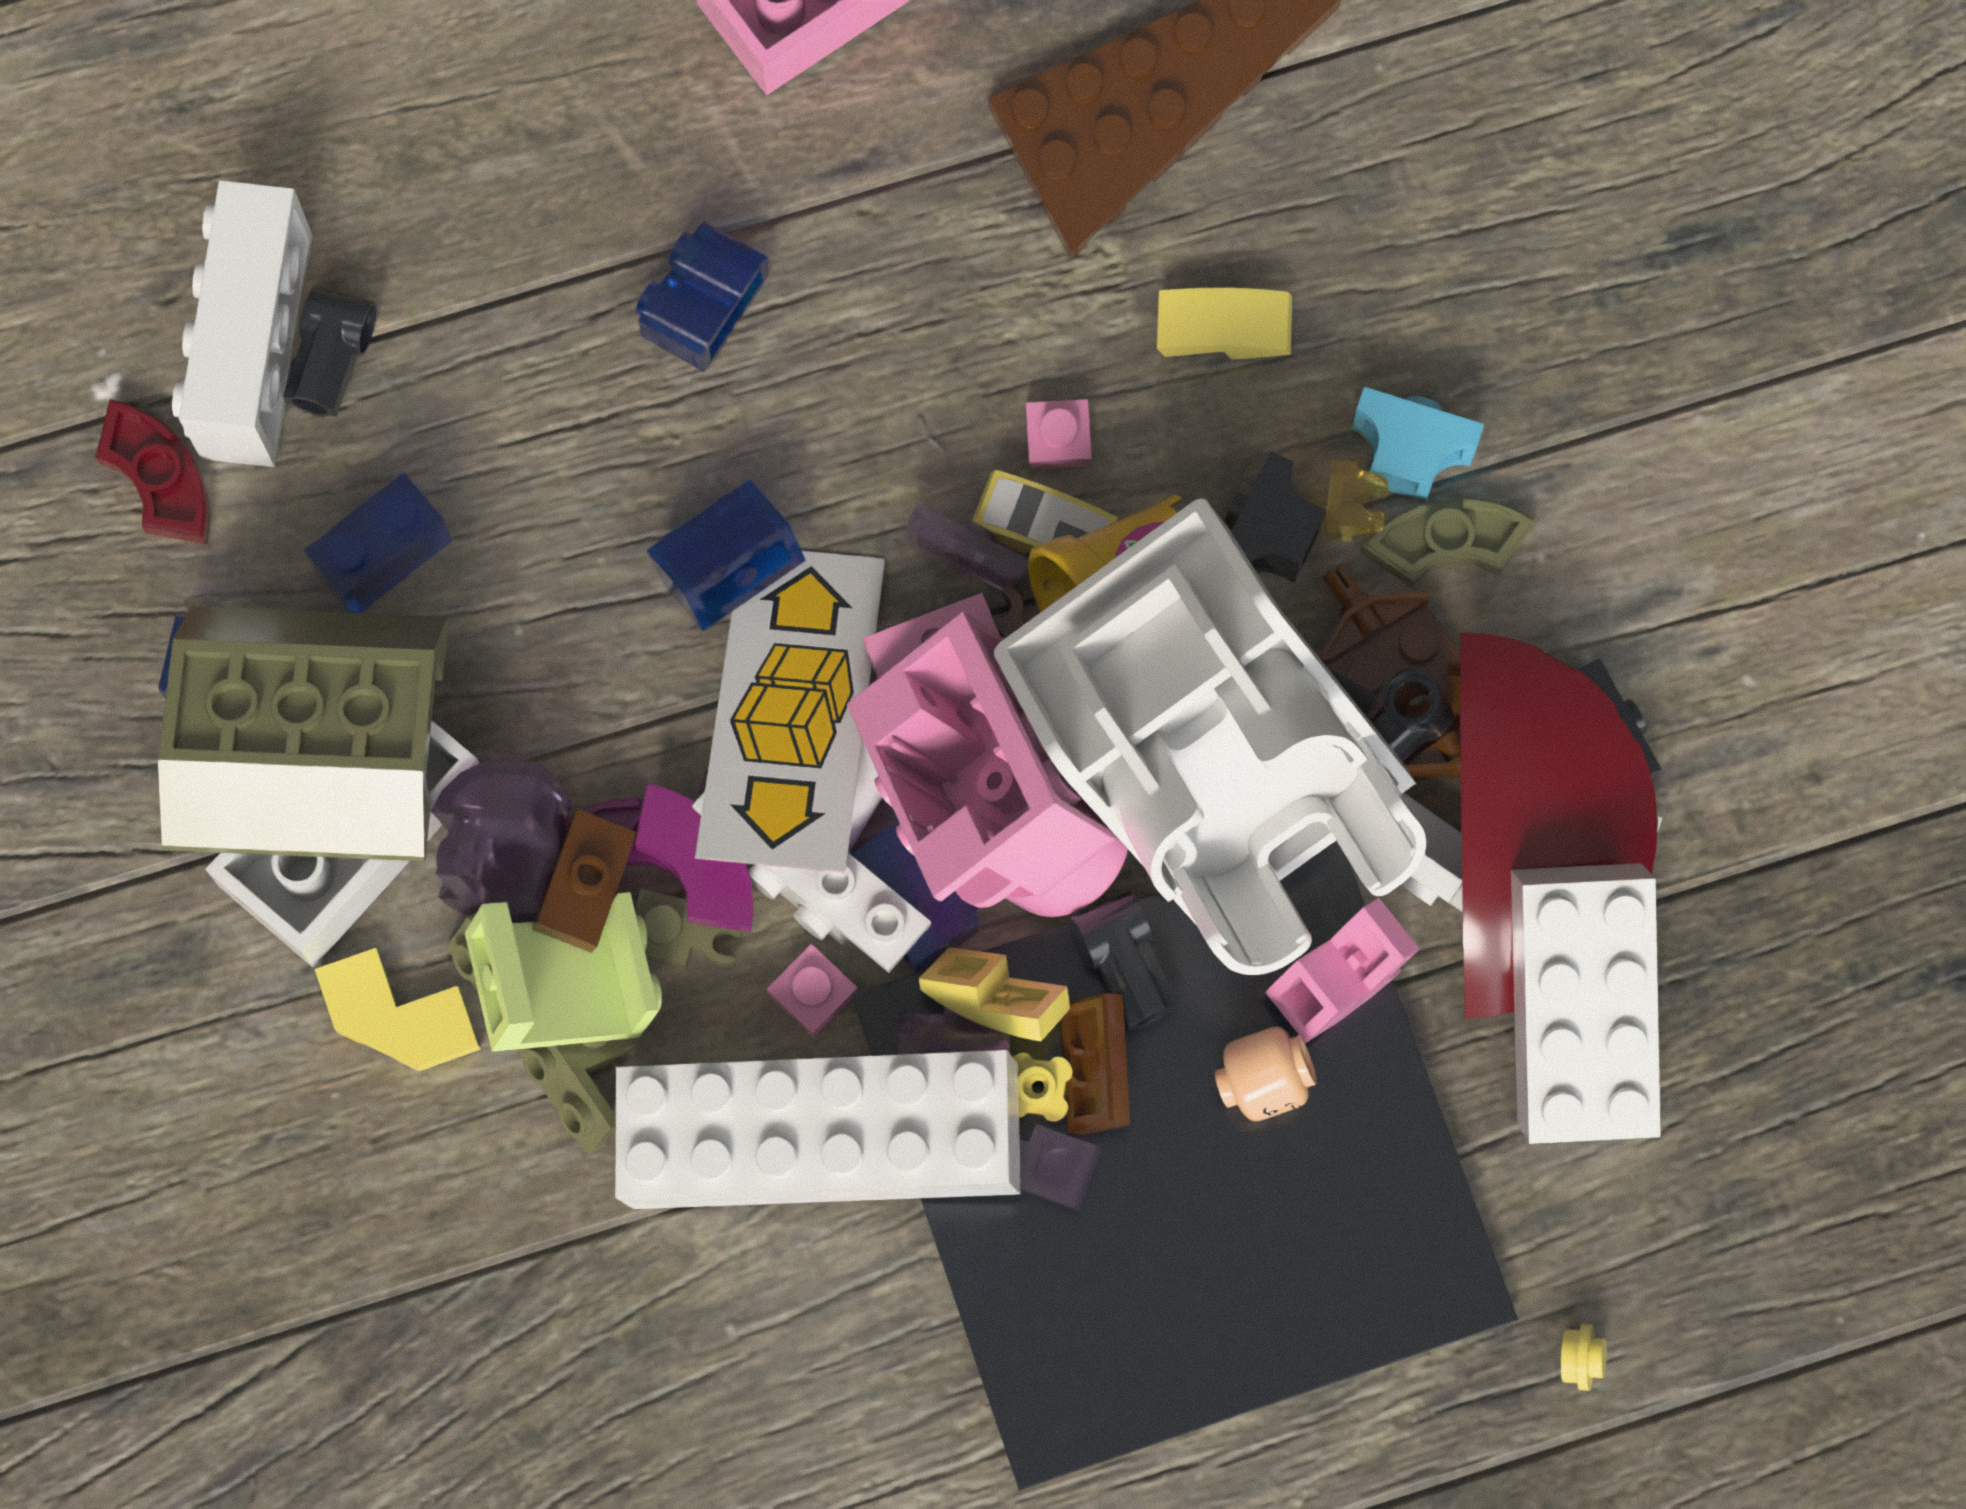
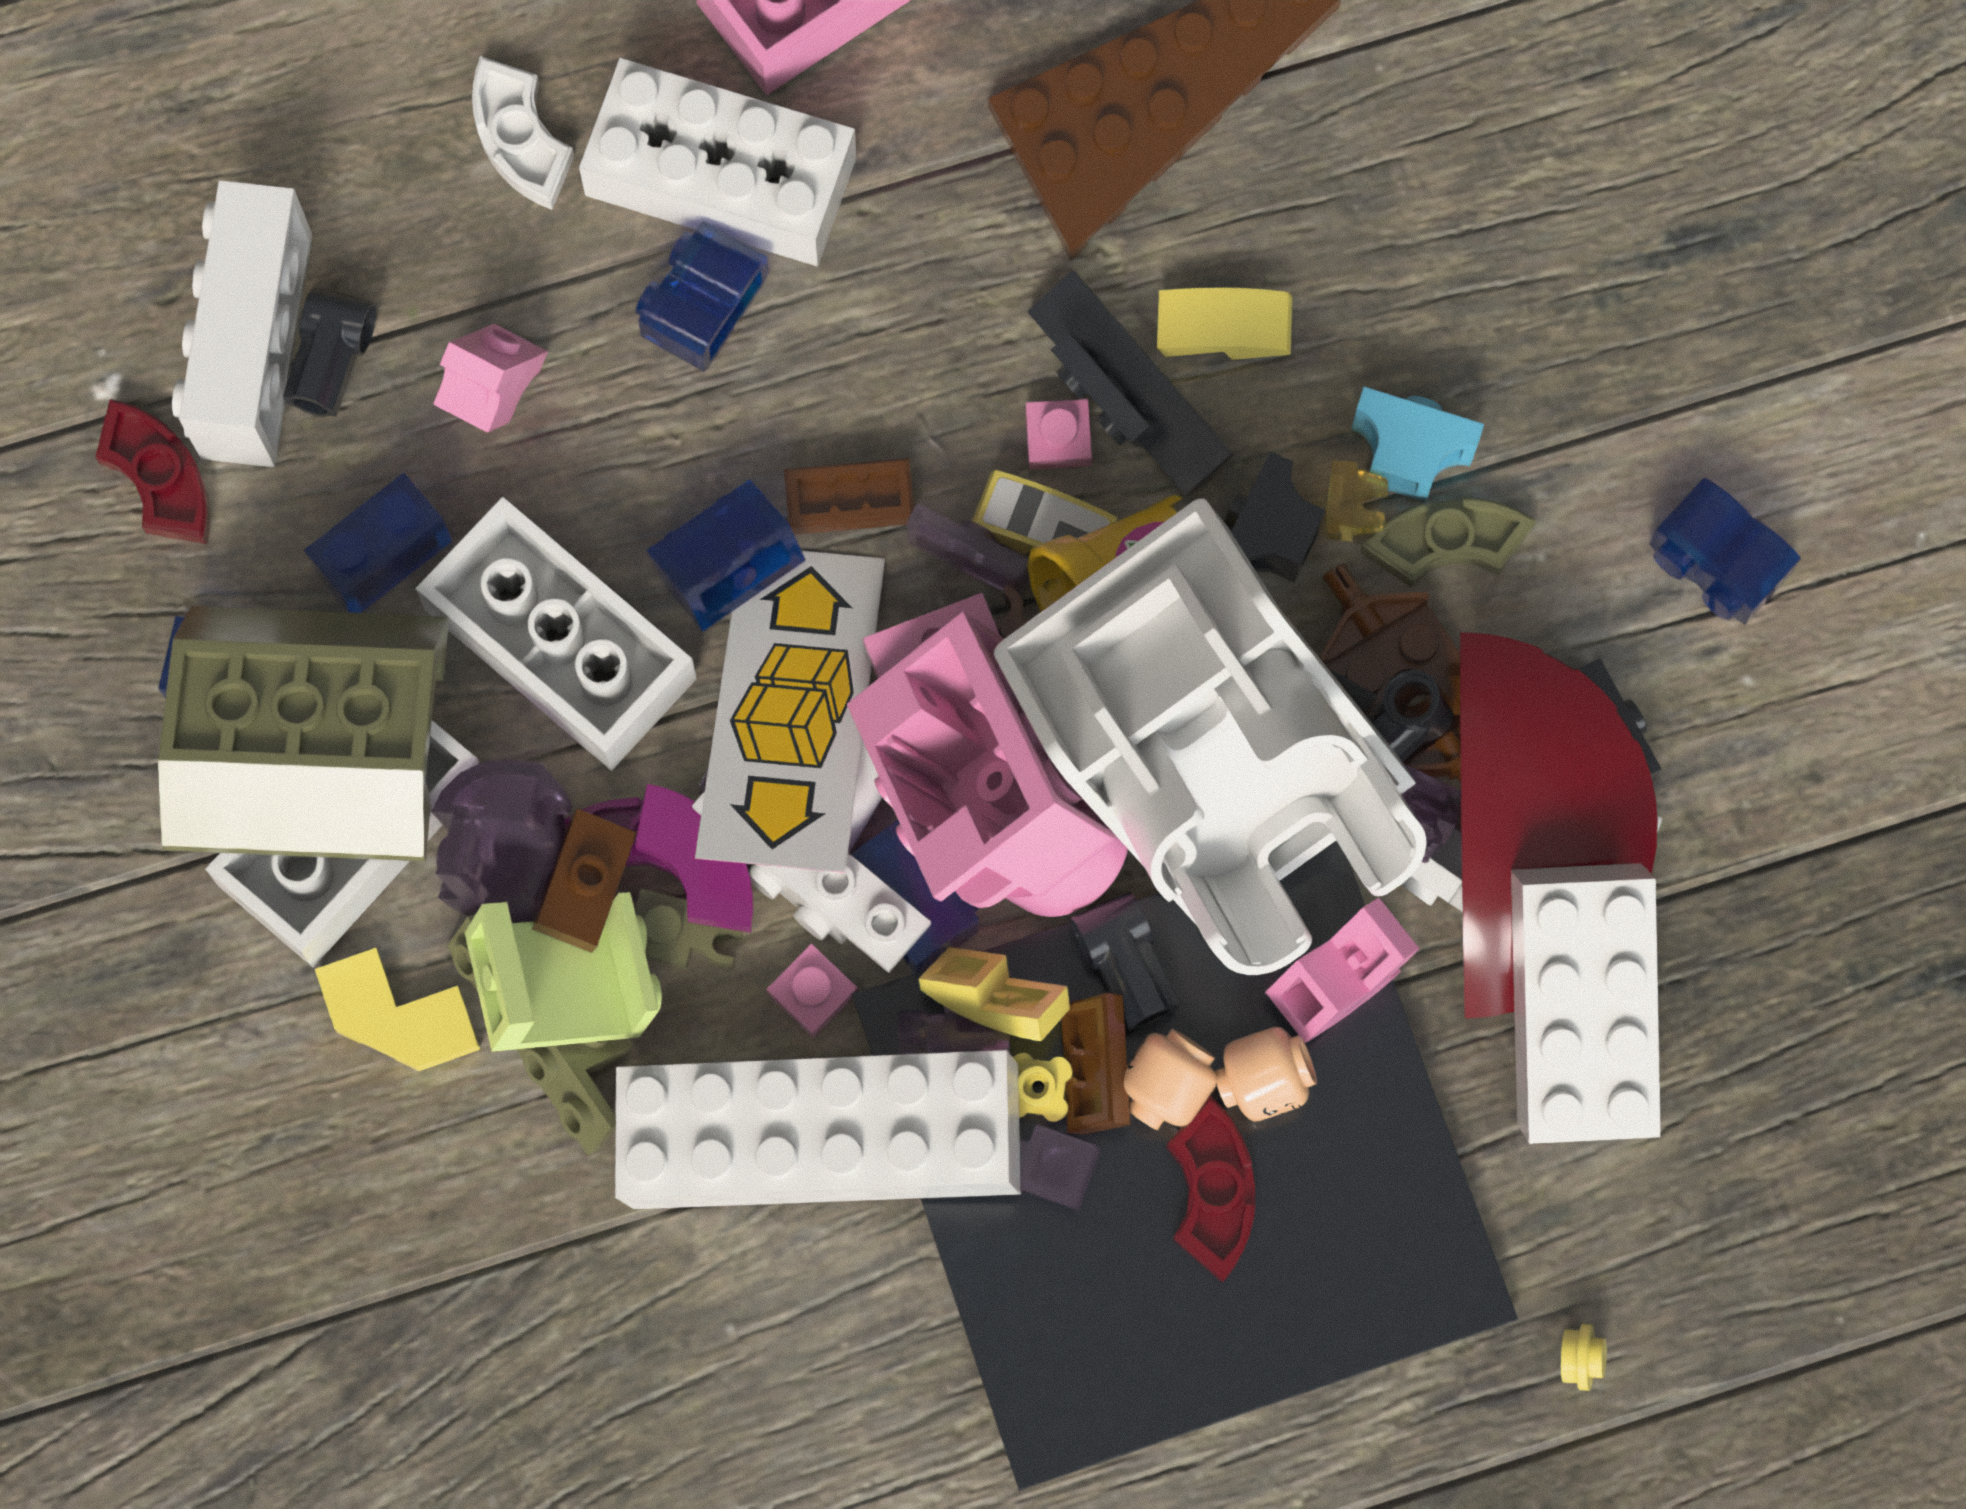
none -> white brick [415,497,697,771]
none -> bright pink brick [434,324,548,432]
none -> white tile [472,56,574,210]
none -> white brick [579,58,857,267]
none -> reddish brown plate [784,458,915,535]
none -> black bracket [1027,270,1234,496]
none -> light nougat head [1124,1028,1217,1130]
none -> dark red tile [1166,1096,1255,1282]
none -> clear purple plate [1401,764,1461,863]
none -> clear blue brick [1649,477,1801,625]

